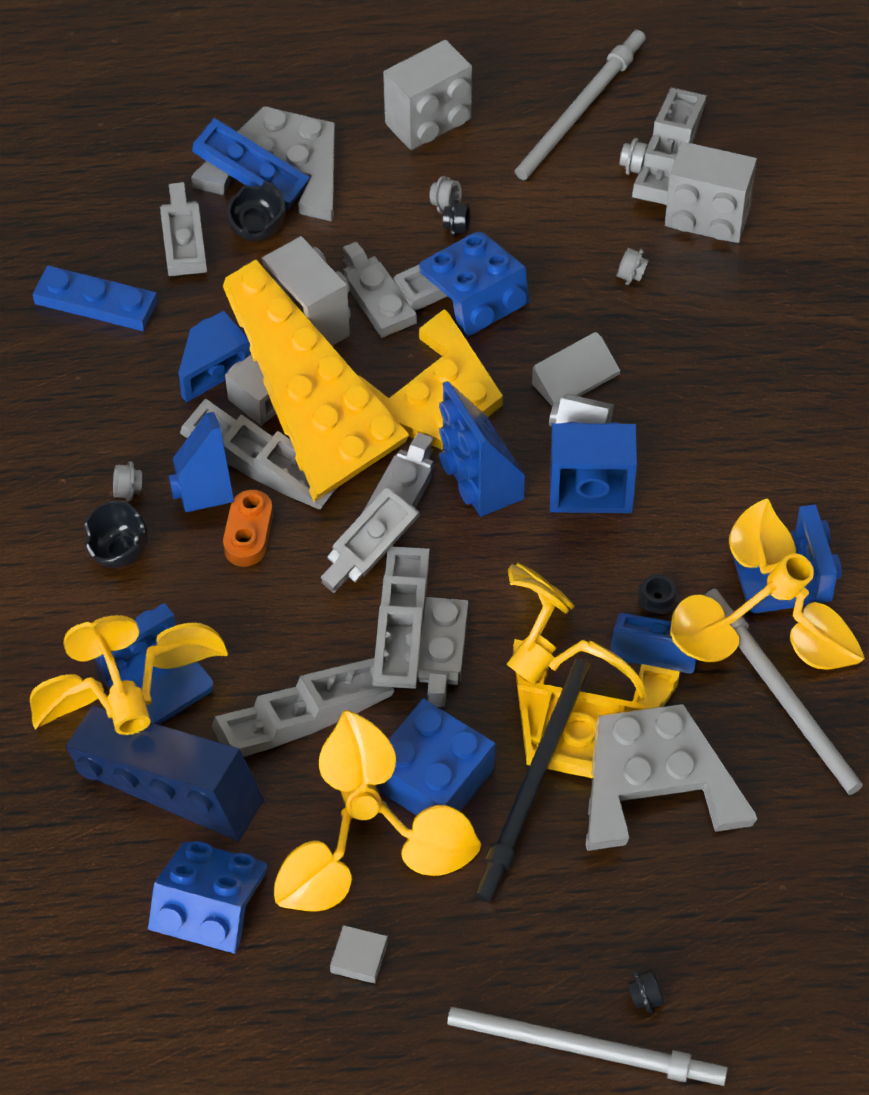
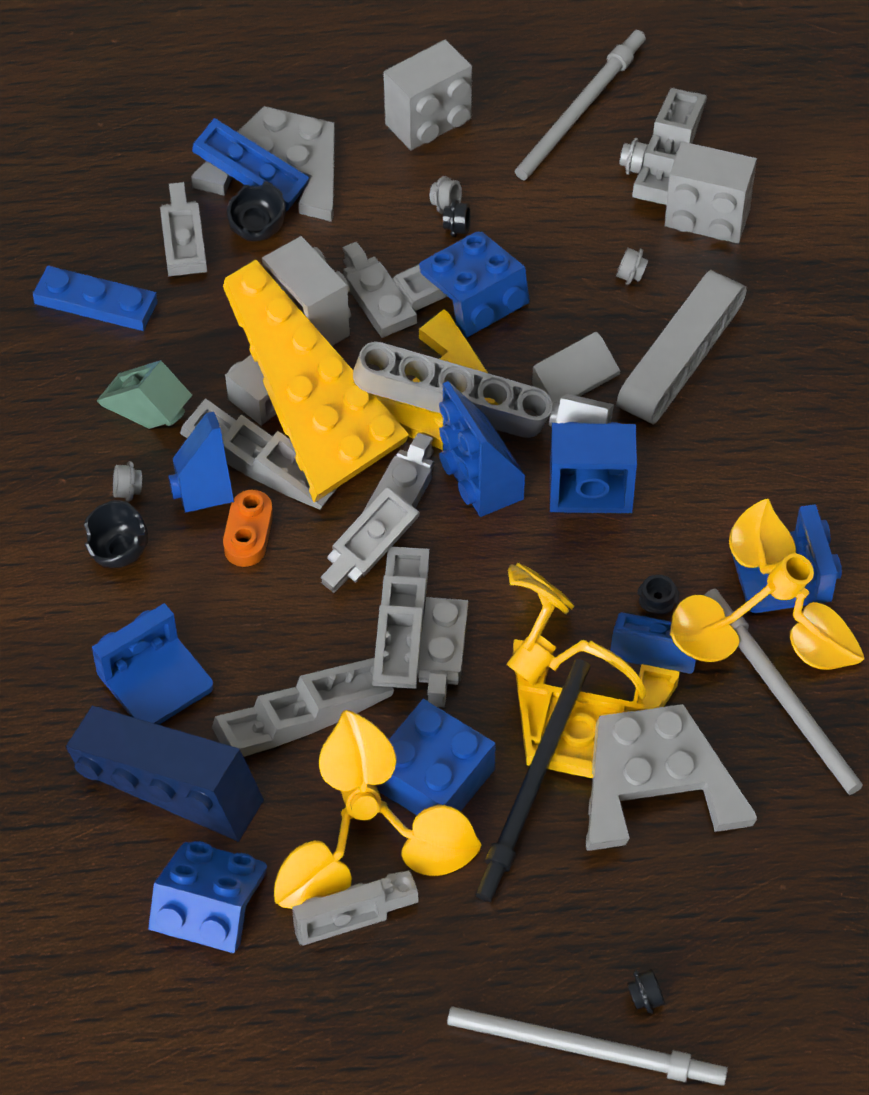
yellow plant [30,615,228,735] -> none
blue slope [179,311,251,402] -> none
light grey tile [330,925,388,984] -> none
none -> sand green slope [97,360,192,429]
none -> light grey hinge [292,871,419,946]
none -> light grey beam [353,341,553,438]
none -> light grey beam [616,270,747,424]

